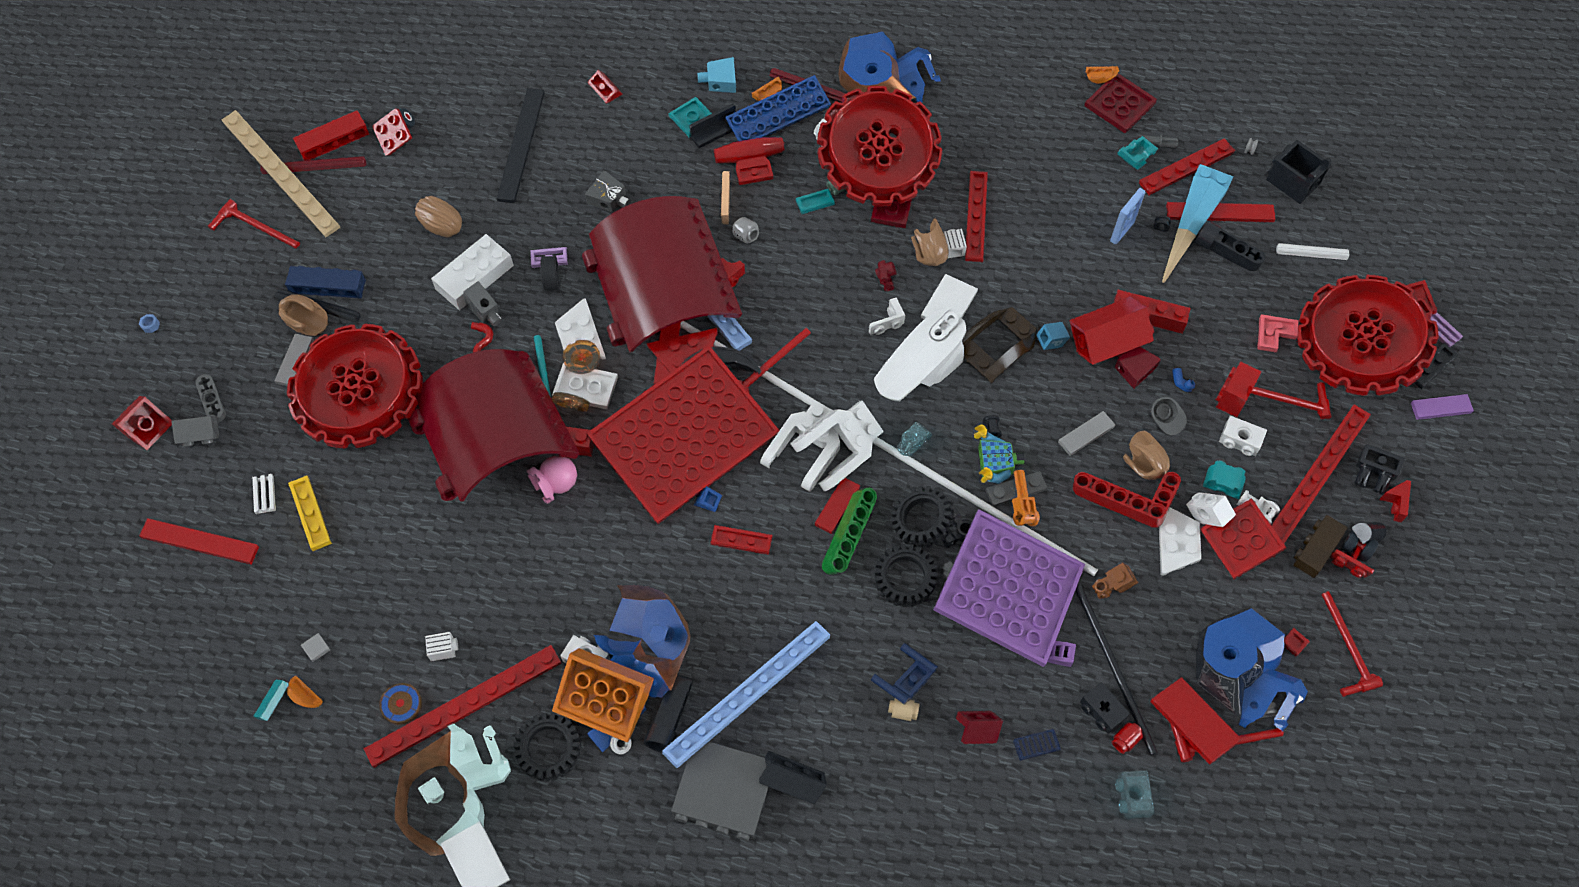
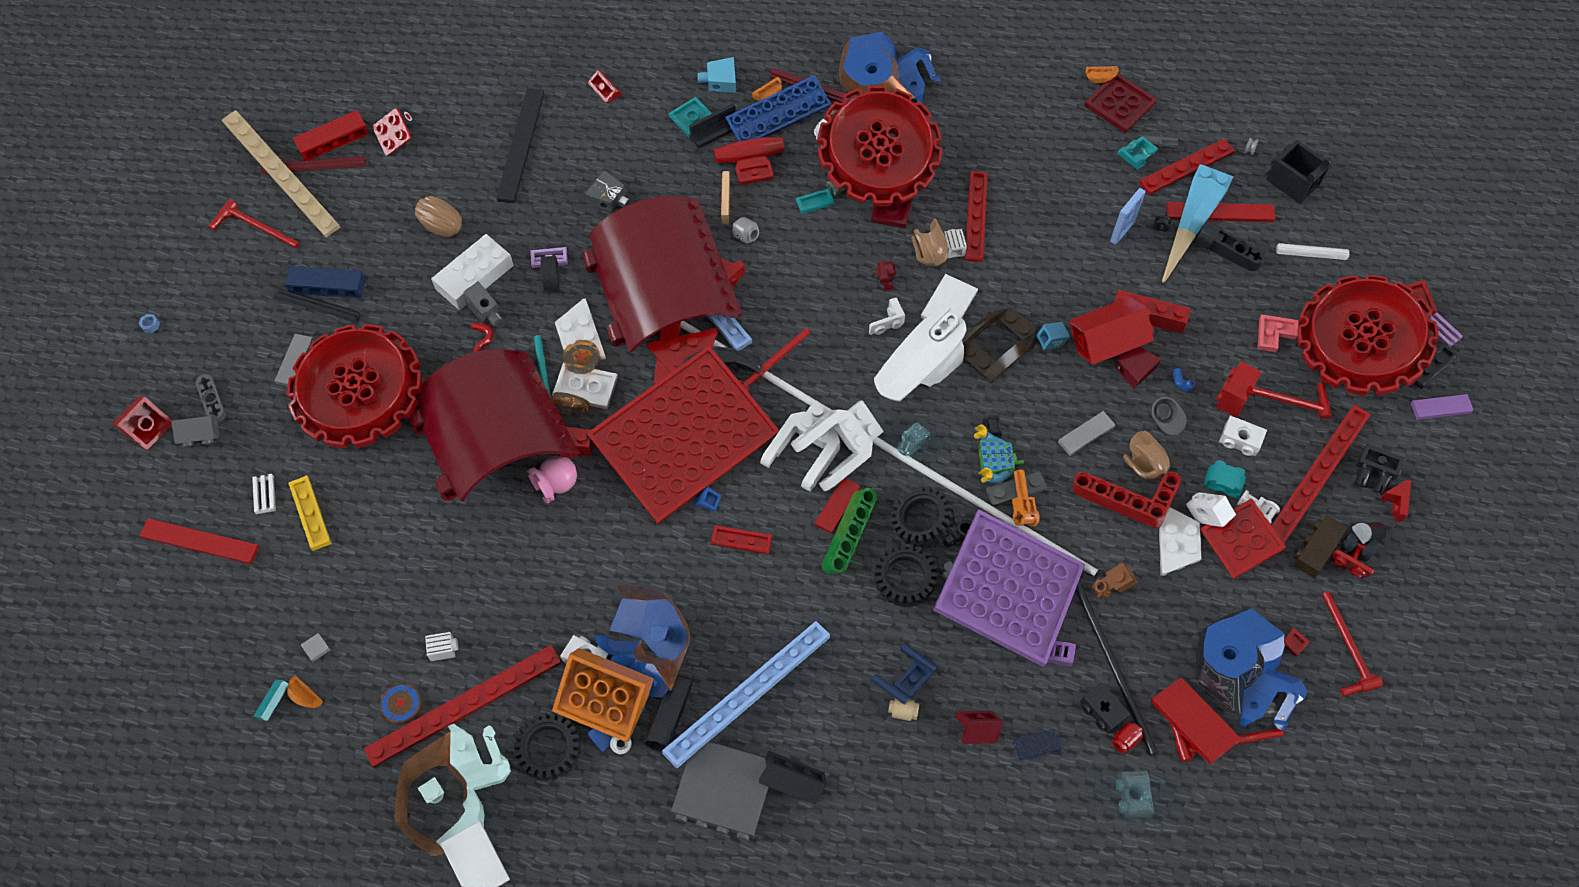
medium nougat hair [279,295,328,336] -> none

